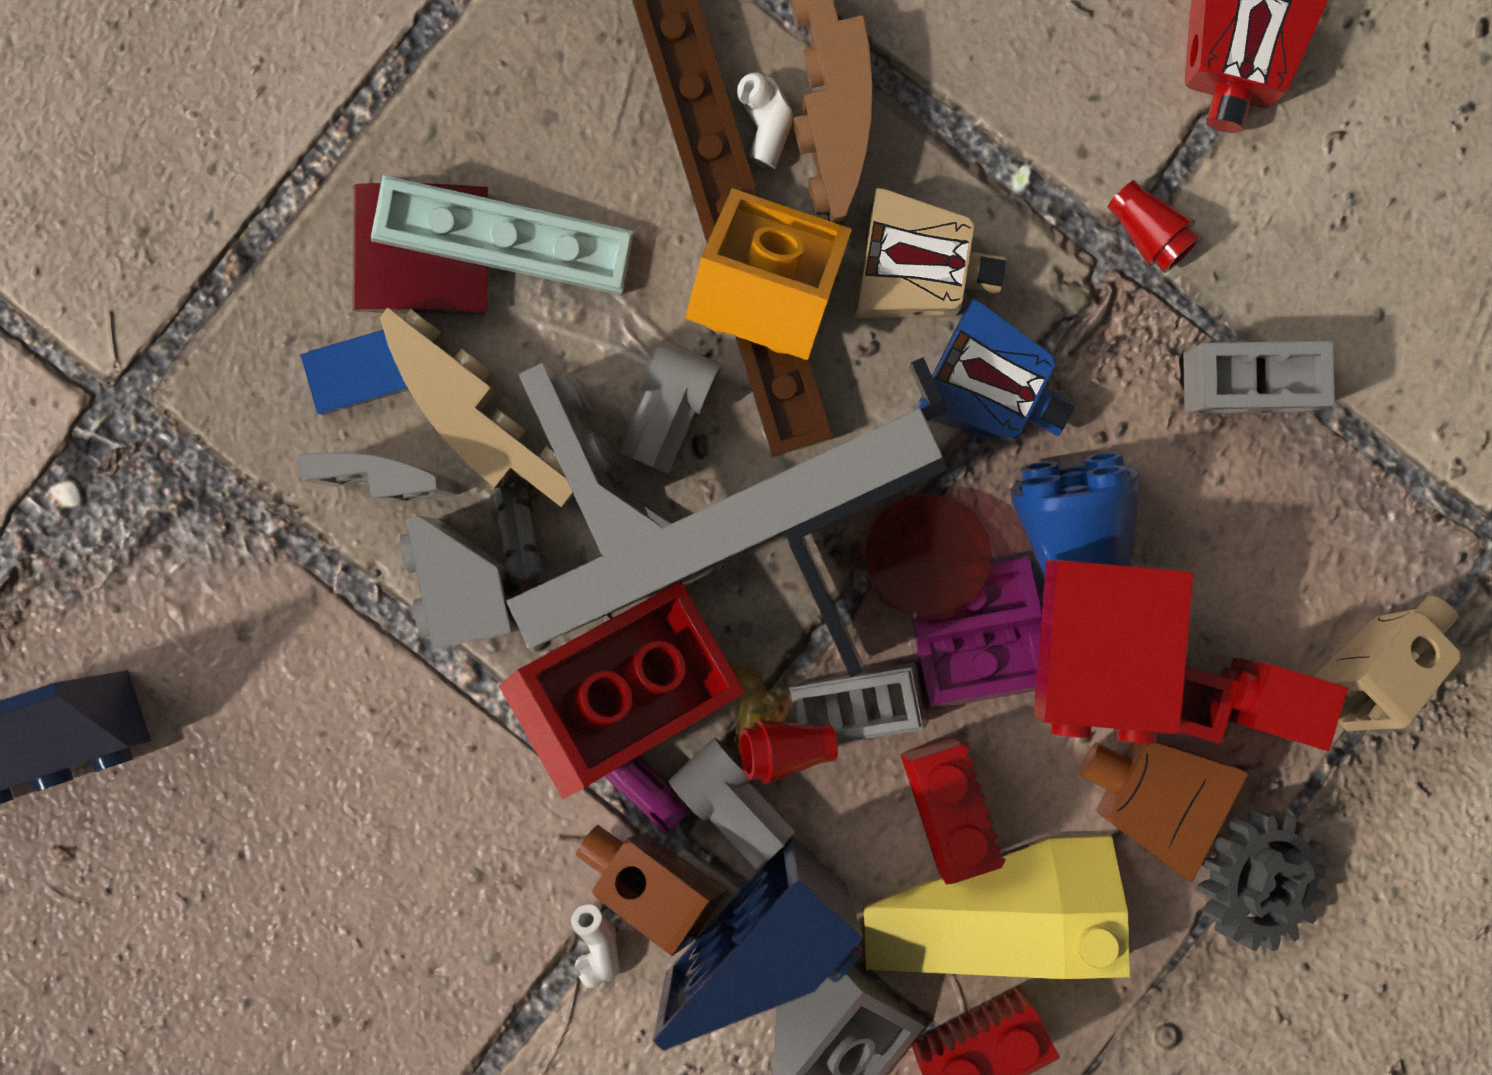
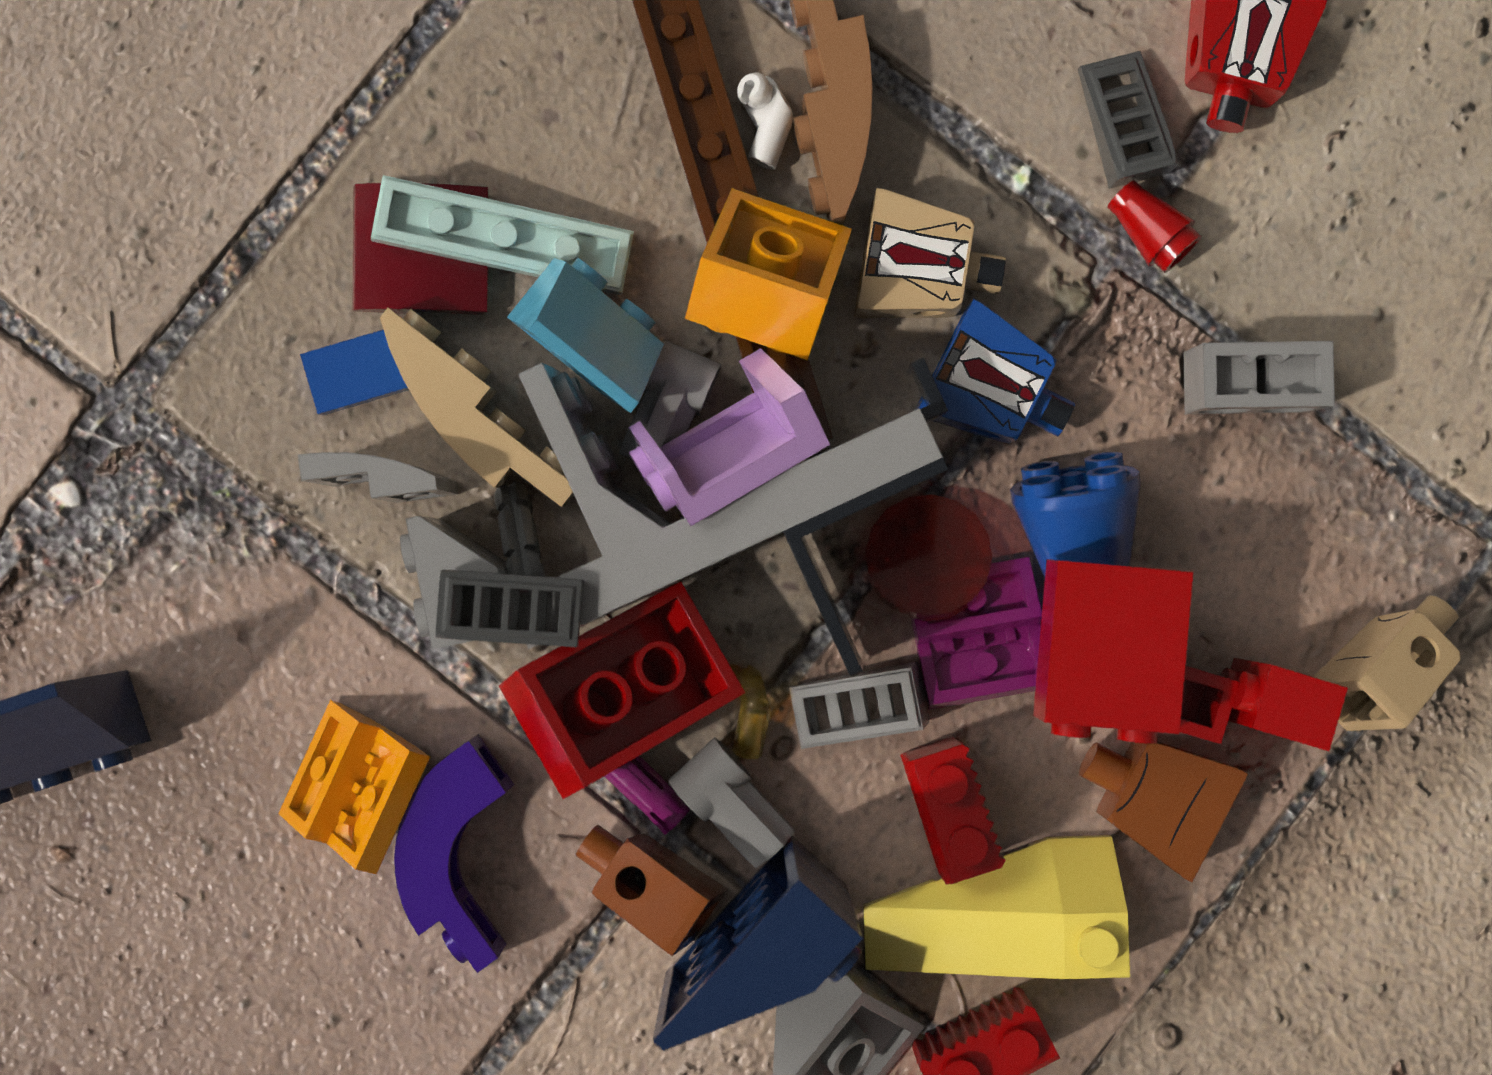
white arm [571,904,620,988] -> none
red cone [739,720,838,784] -> none
dark grey gear [1197,809,1330,951] -> none
none -> light orange slope [278,700,430,874]
none -> dark purple arch [394,734,515,973]
none -> dark grey slope [435,569,584,647]
none -> medium azure slope [507,258,664,413]
none -> lavender panel [628,348,830,526]
none -> dark grey slope [1078,51,1179,189]

